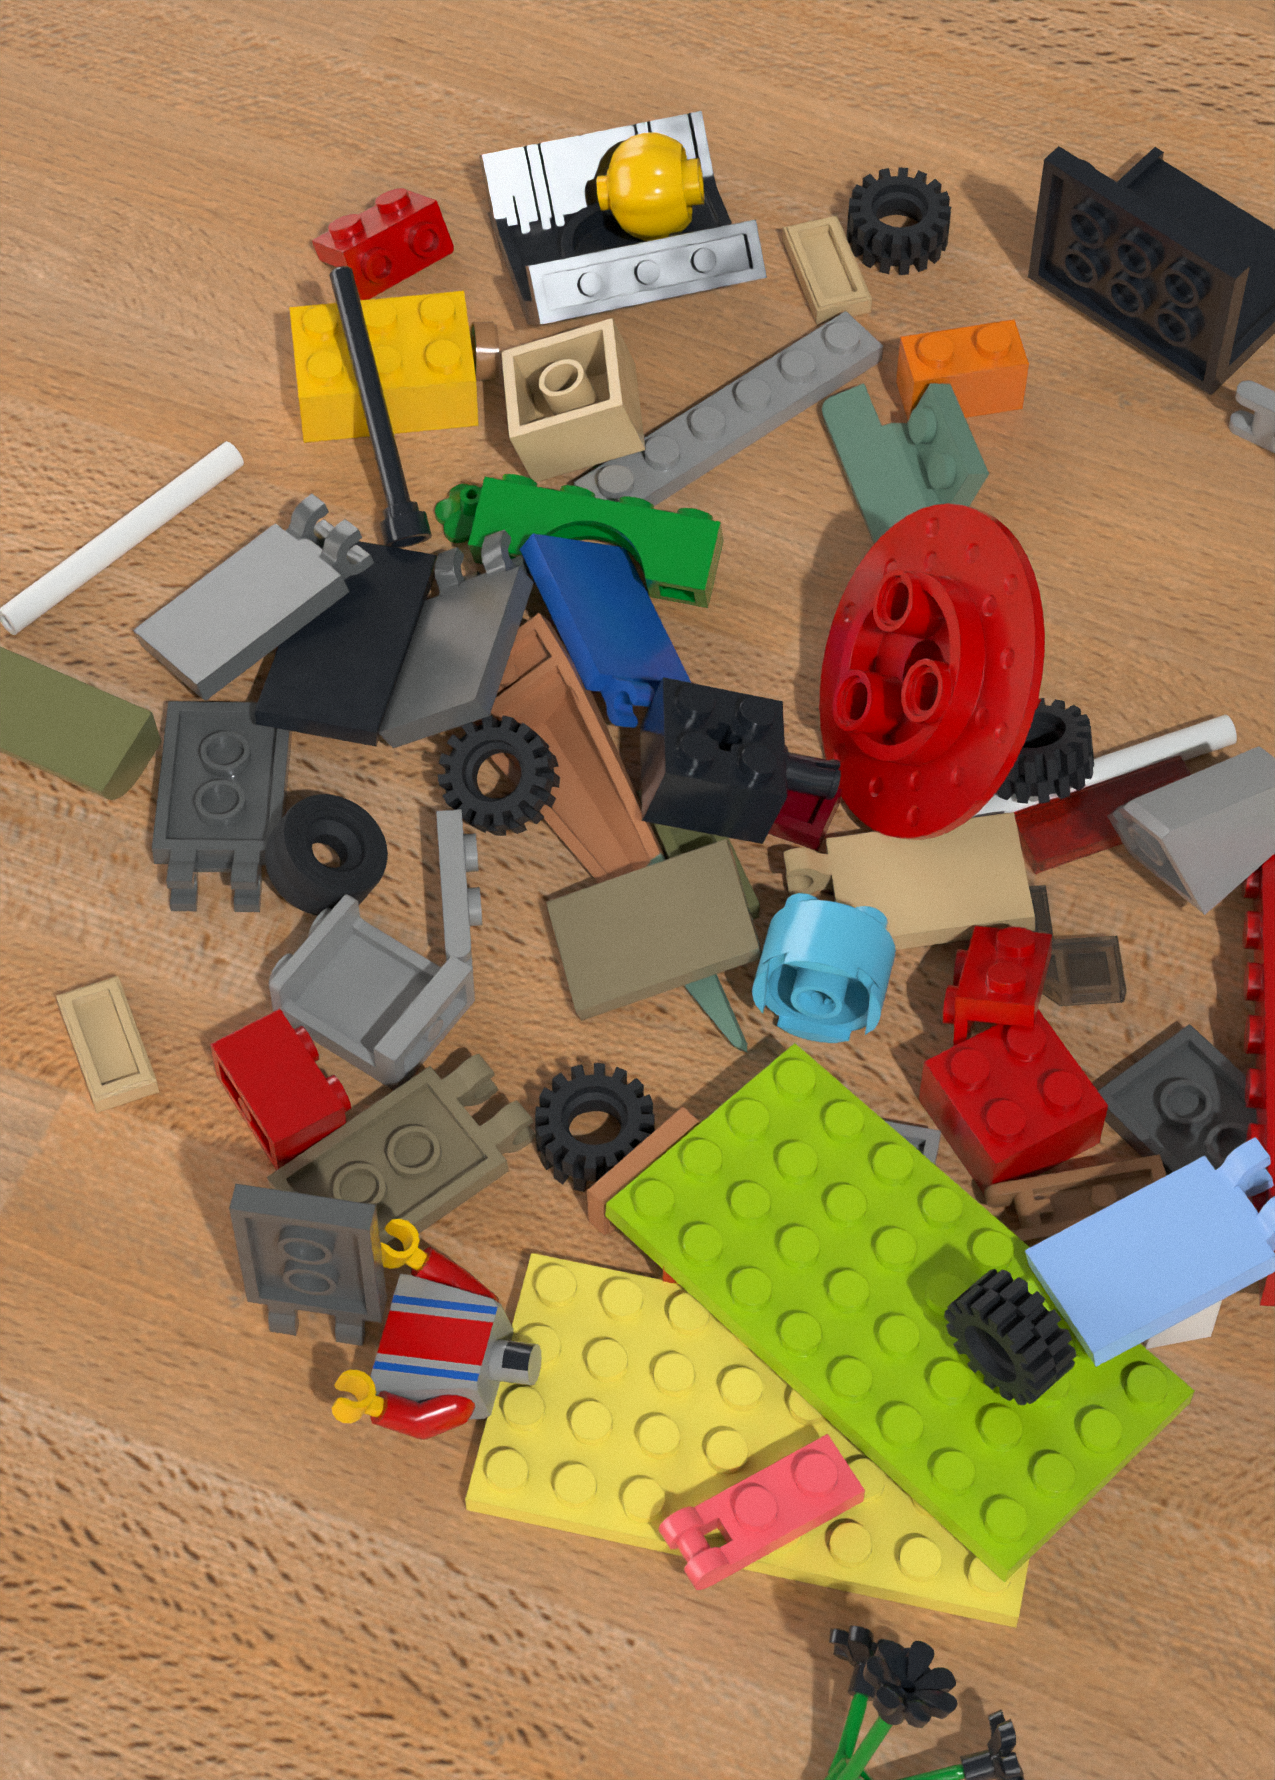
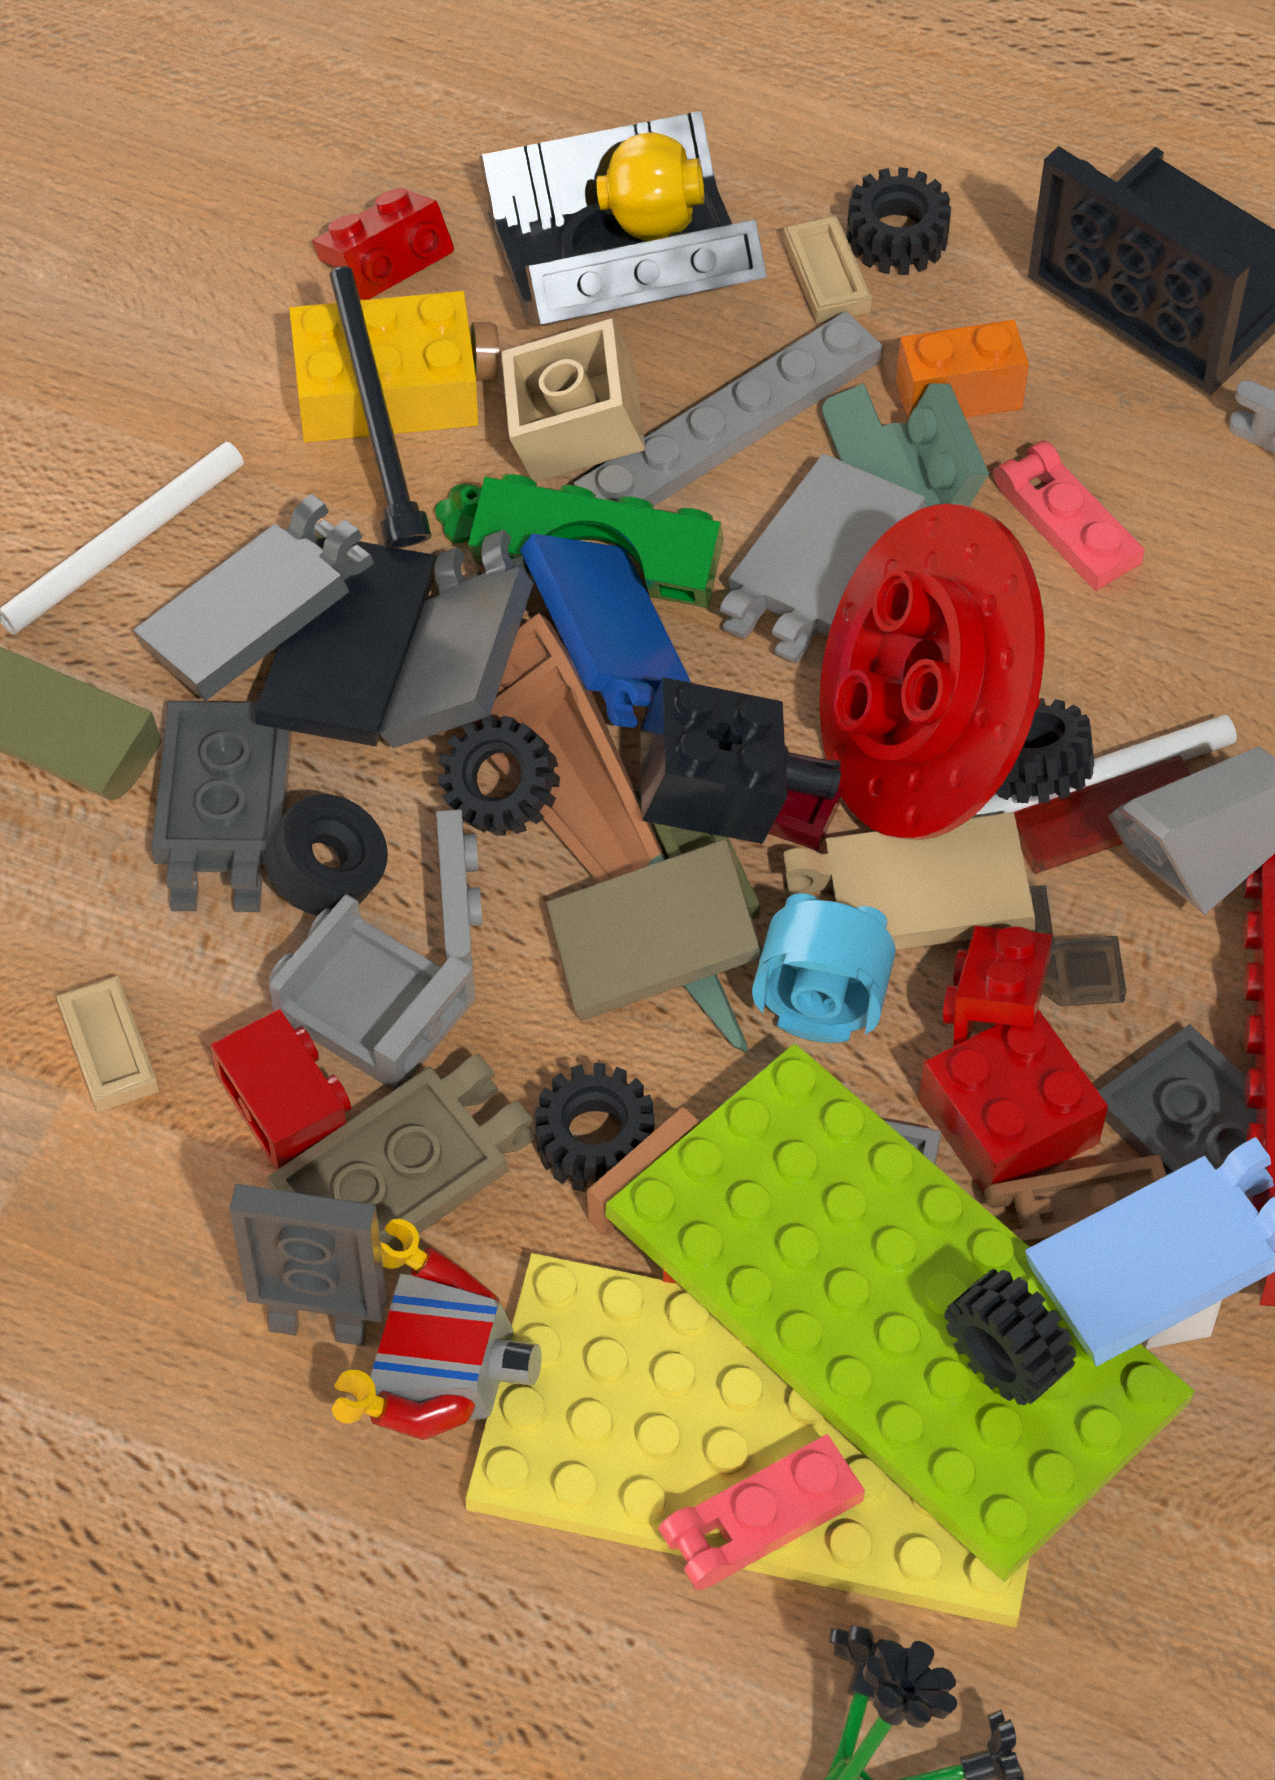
none -> light grey tile [720,453,926,663]
none -> coral plate [993,440,1145,591]

